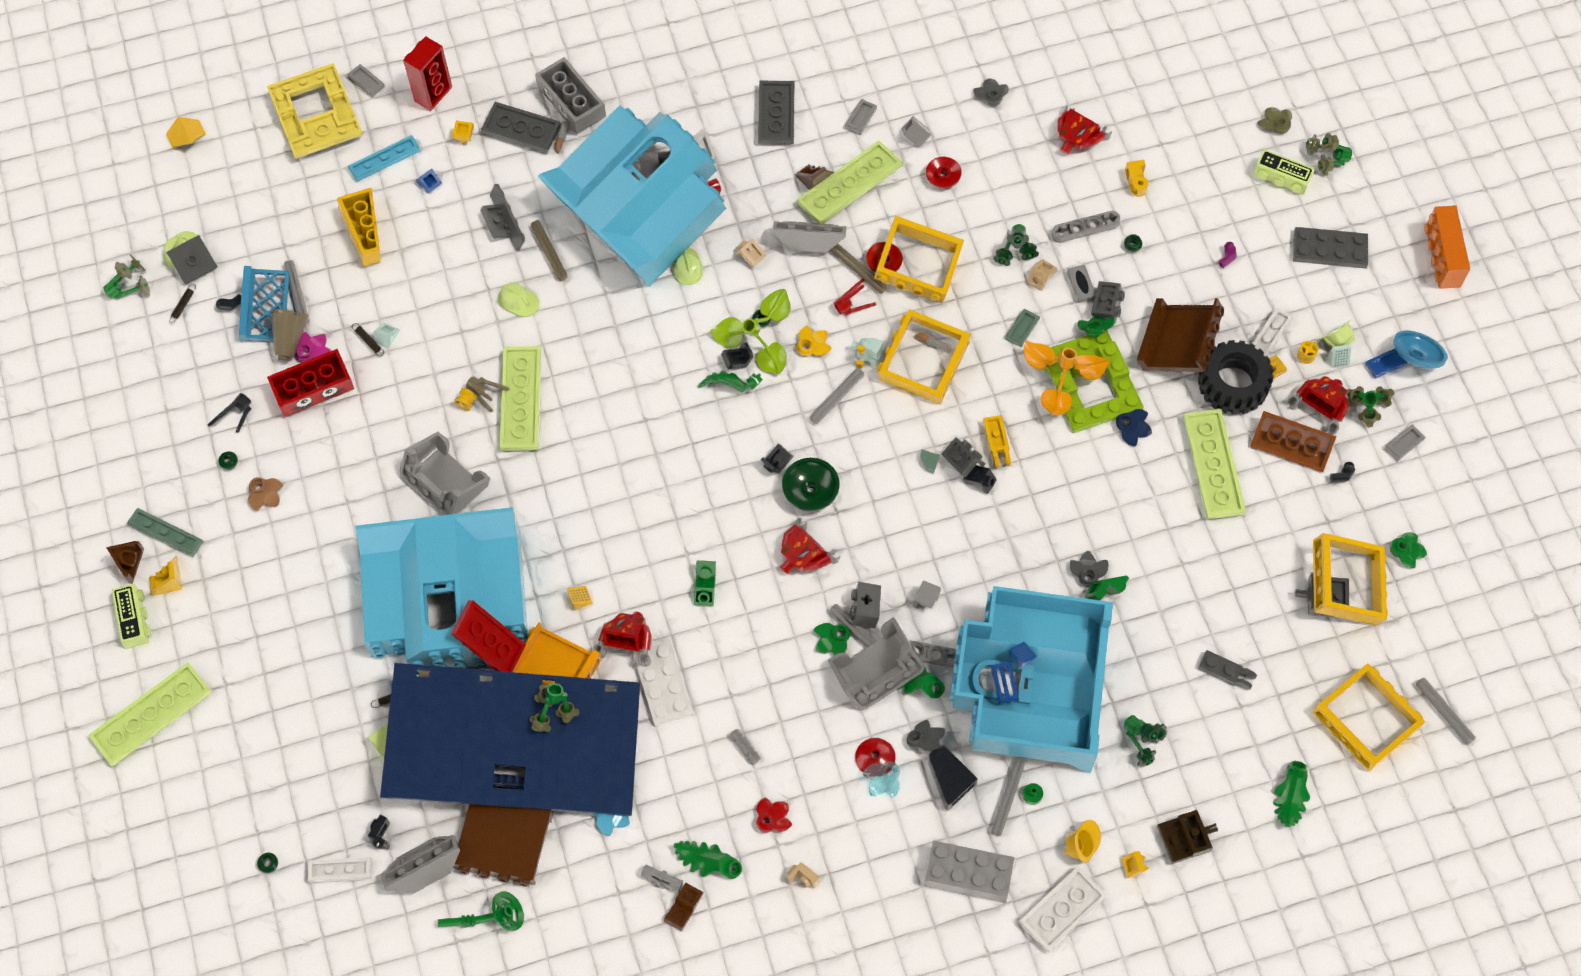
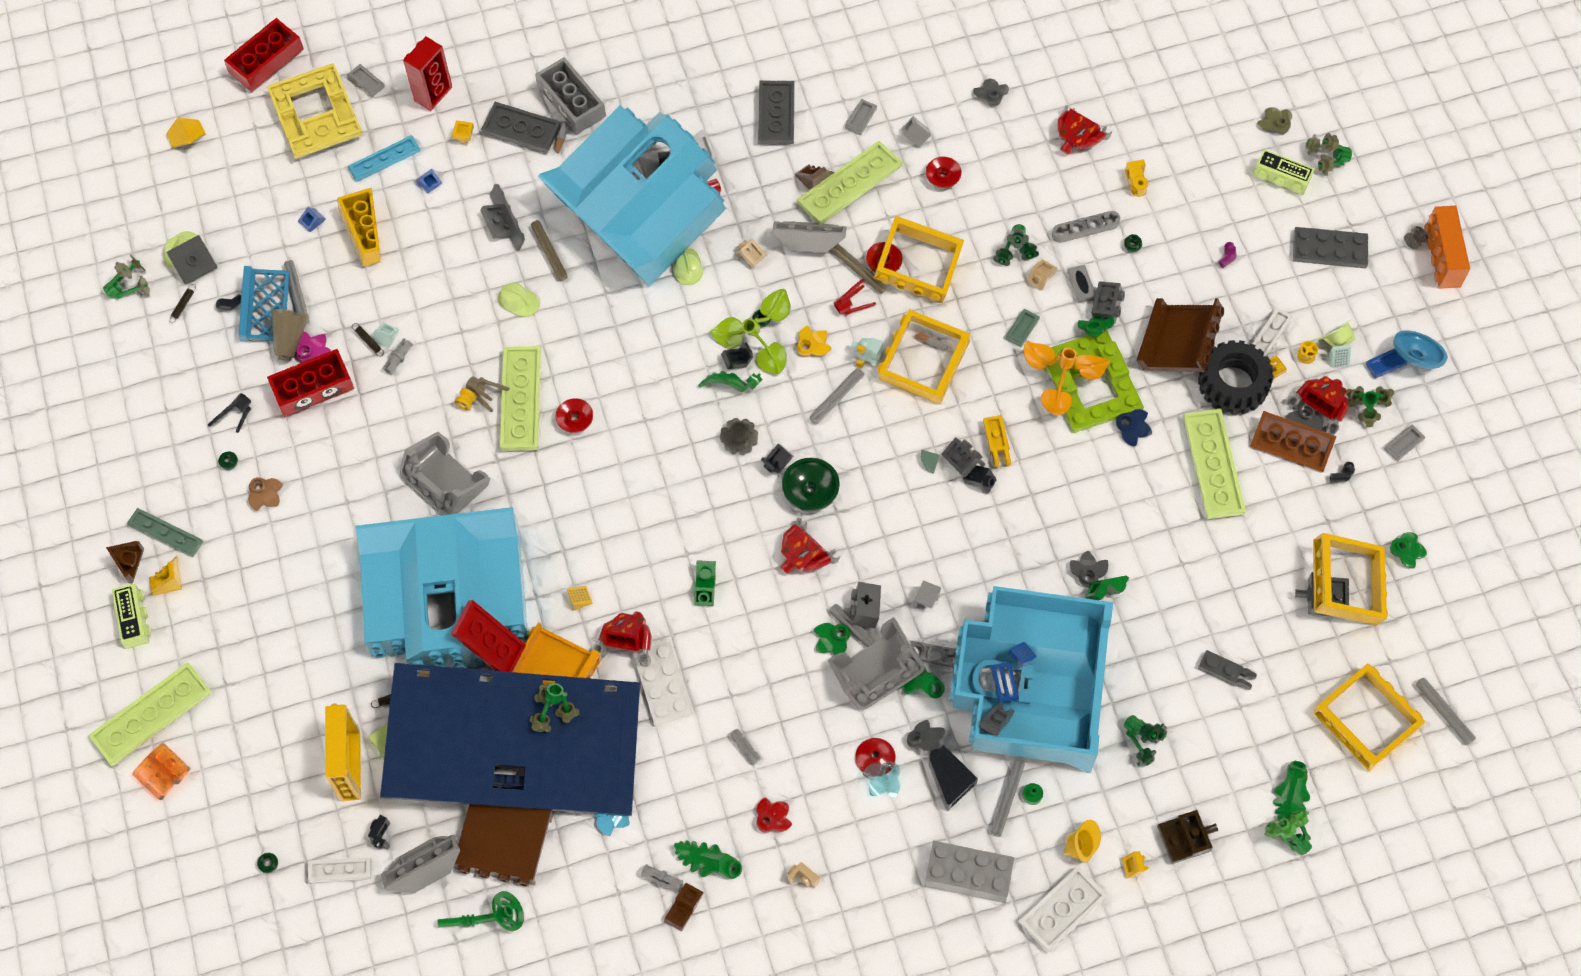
none -> clear orange slope [132,743,191,800]
none -> red brick [224,17,304,92]
none -> blue slope [298,207,326,232]
none -> yellow window [325,703,361,802]
none -> light grey pin [382,338,413,375]
none -> red dish [556,398,593,433]
none -> clear smoke plant [720,418,759,455]
none -> dark grey hinge [979,702,1015,736]
none -> plant [1264,810,1312,855]
none -> dark grey plate [1286,404,1323,431]
none -> clear smoke wheel [1404,226,1428,249]

